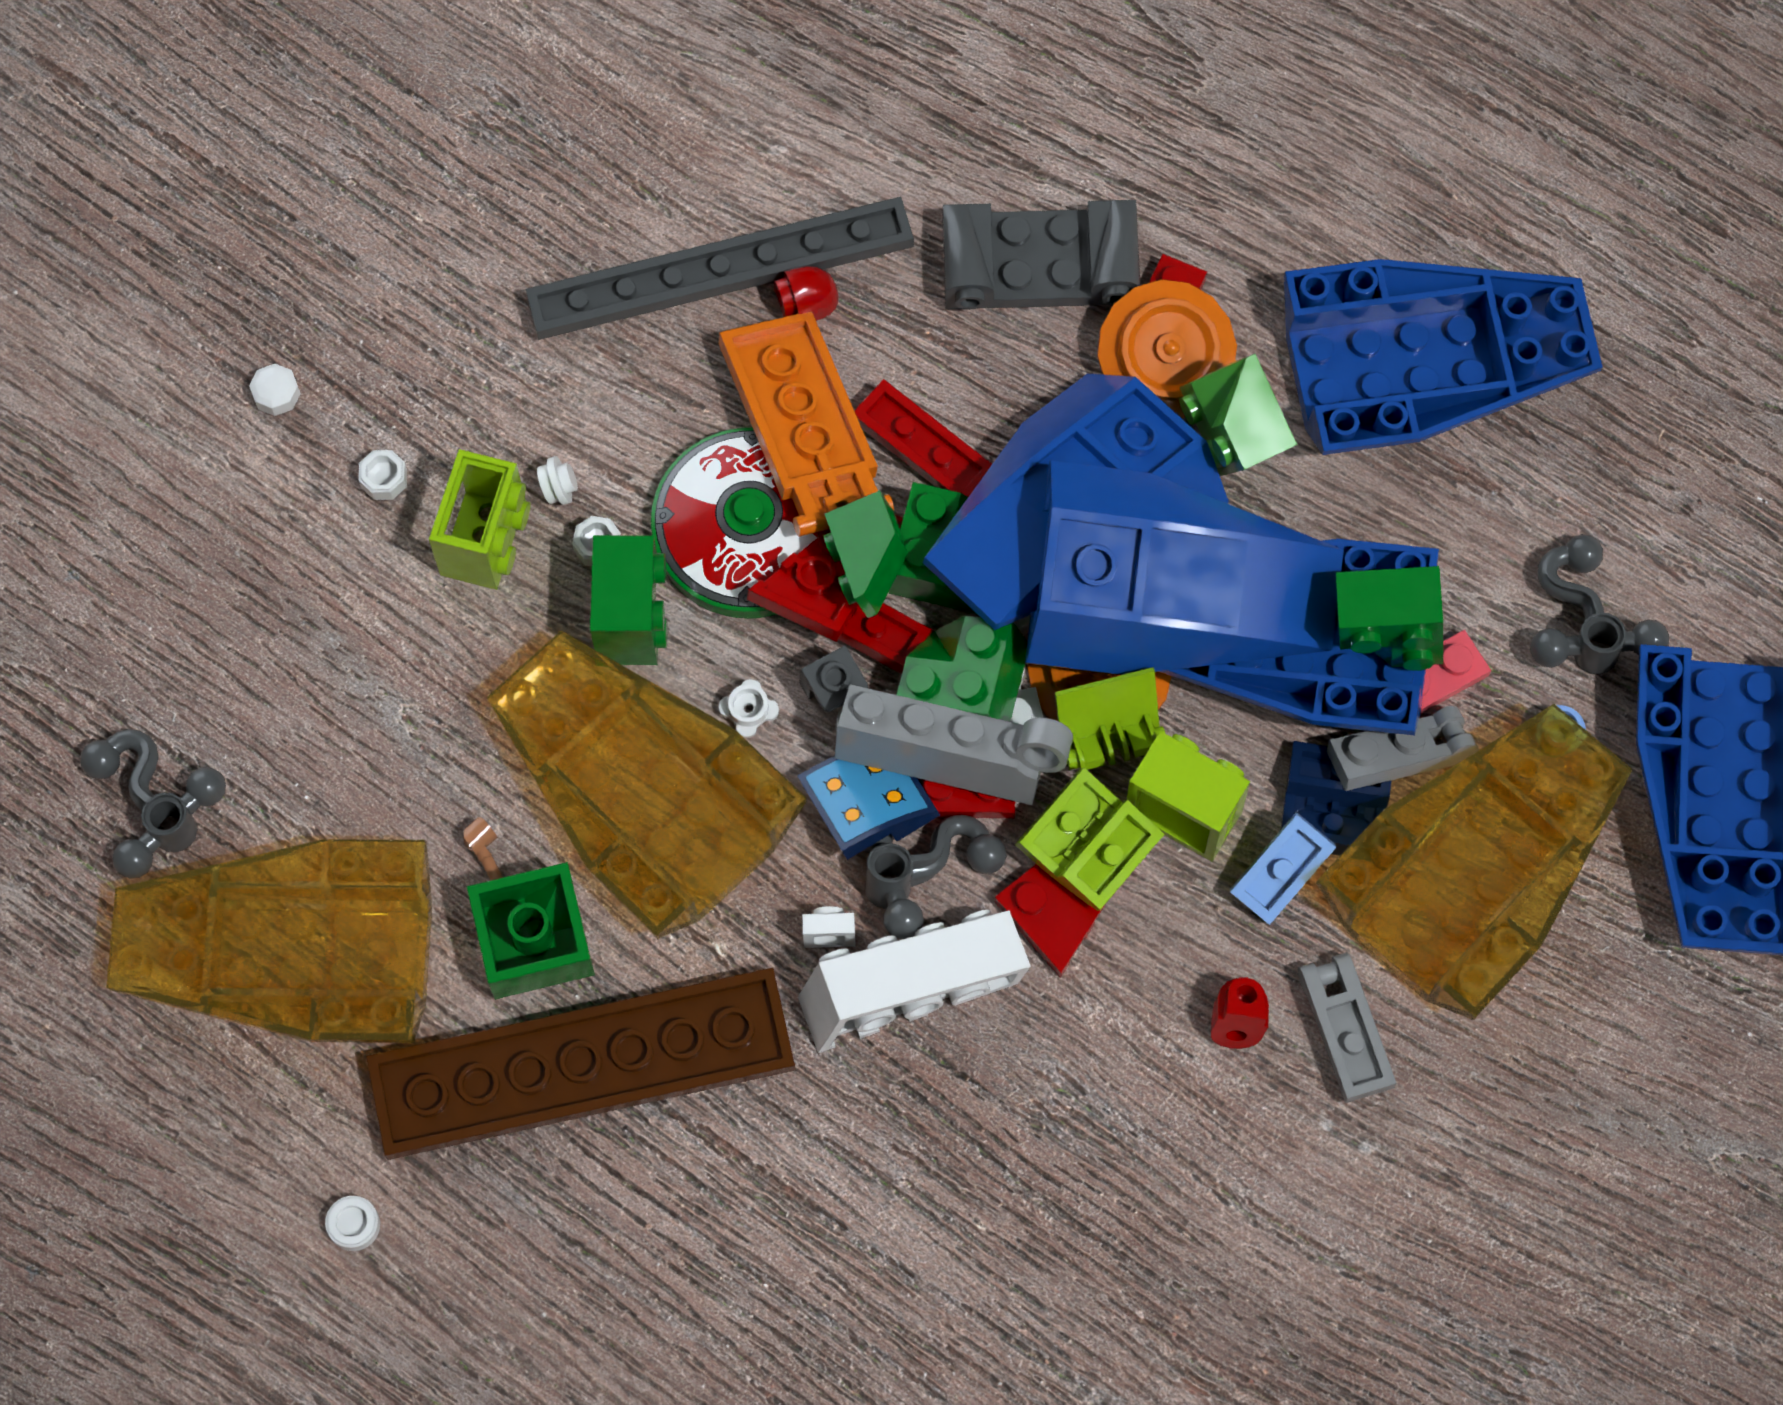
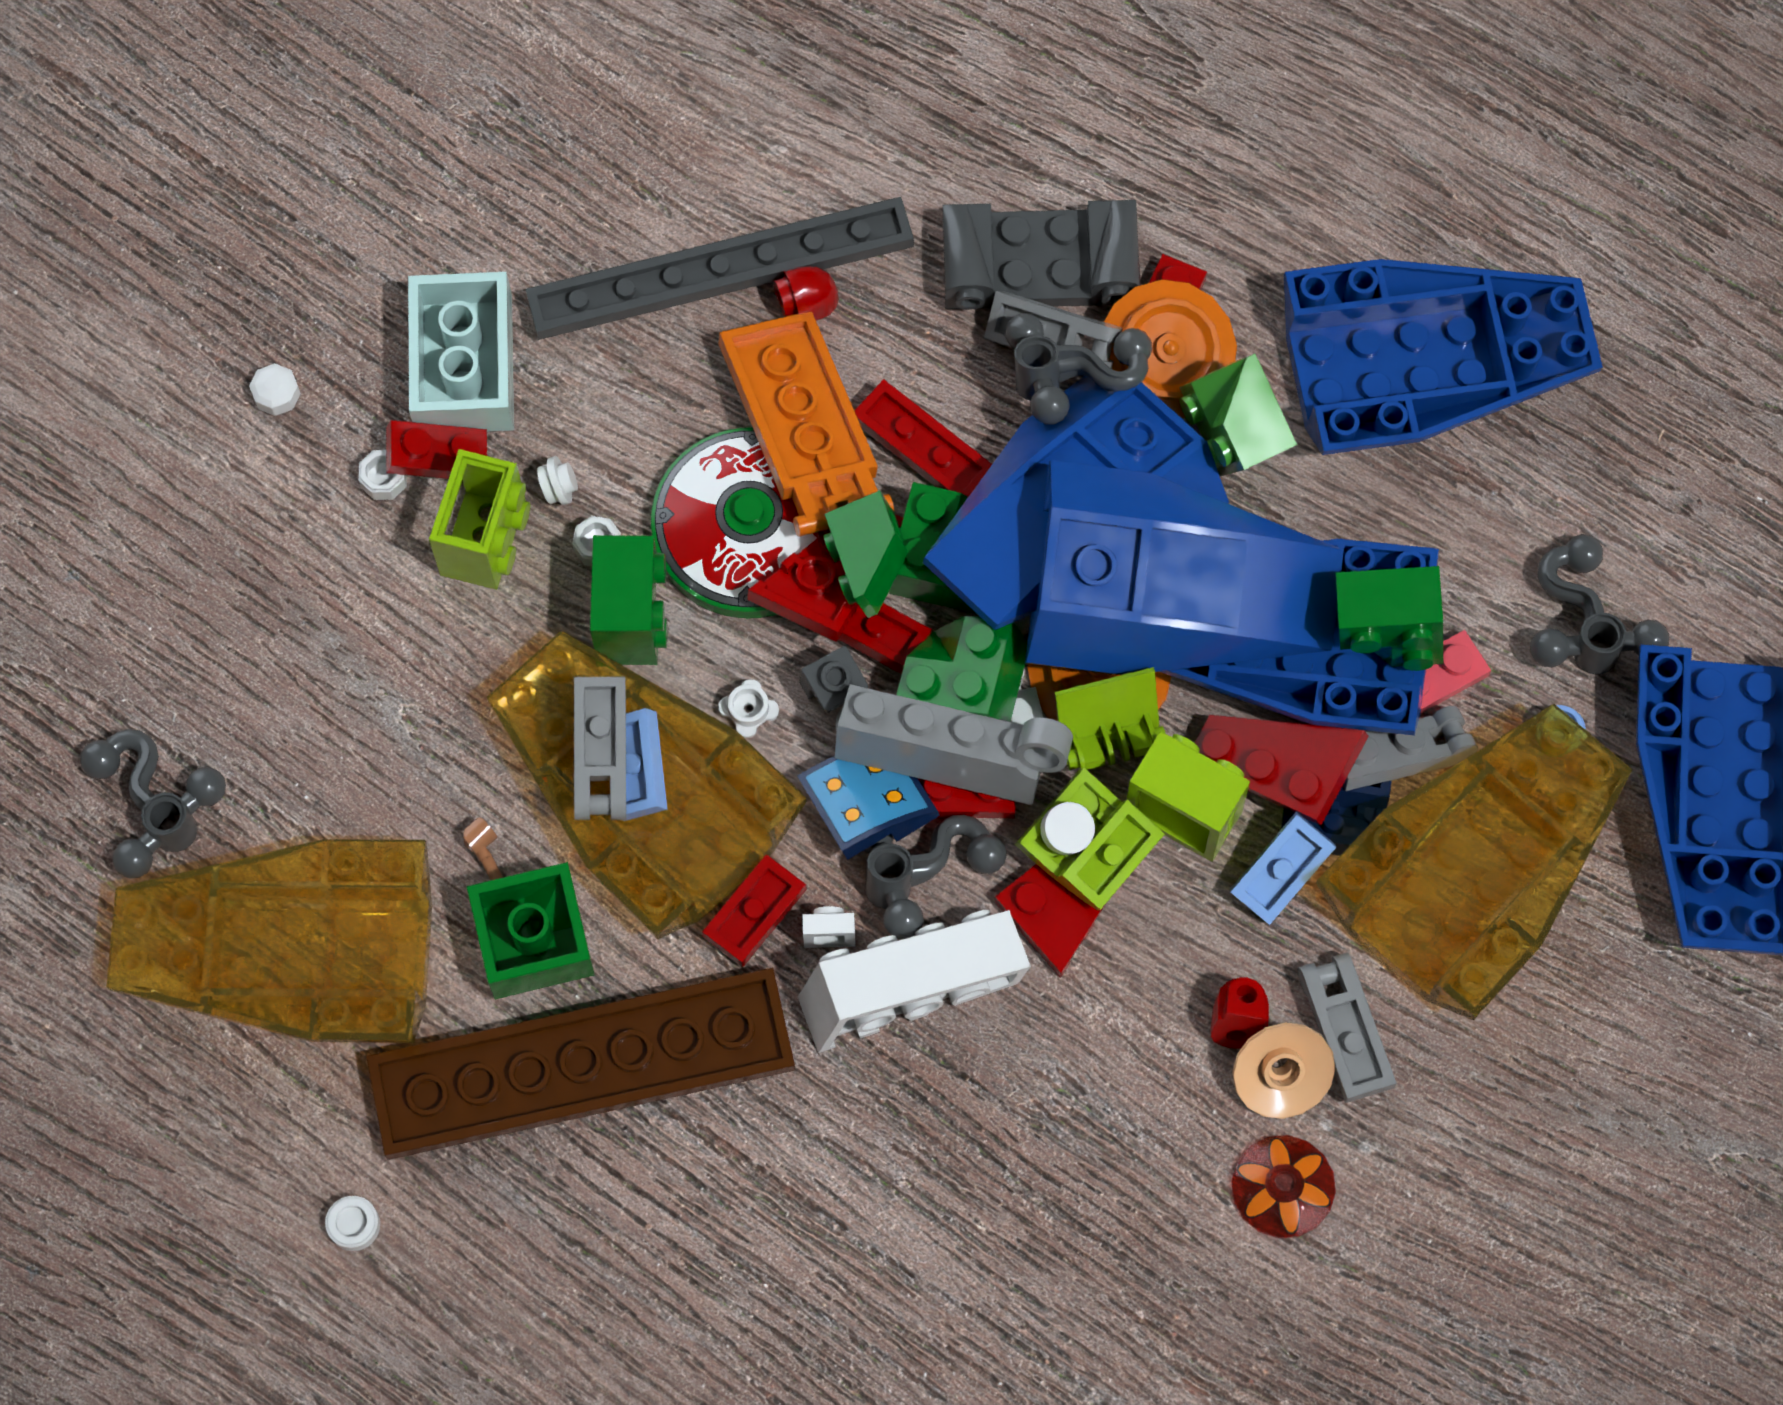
none -> red plate [386,420,487,479]
none -> light aqua brick [408,272,514,432]
none -> light grey plate [574,677,626,820]
none -> light blue plate [622,708,668,821]
none -> red plate [702,854,807,968]
none -> light grey plate [984,291,1122,369]
none -> dark grey piece [1005,313,1152,425]
none -> white tile [1040,802,1095,855]
none -> red wing [1195,715,1369,825]
none -> clear red dish [1231,1135,1336,1239]
none -> light nougat dish [1232,1022,1335,1119]

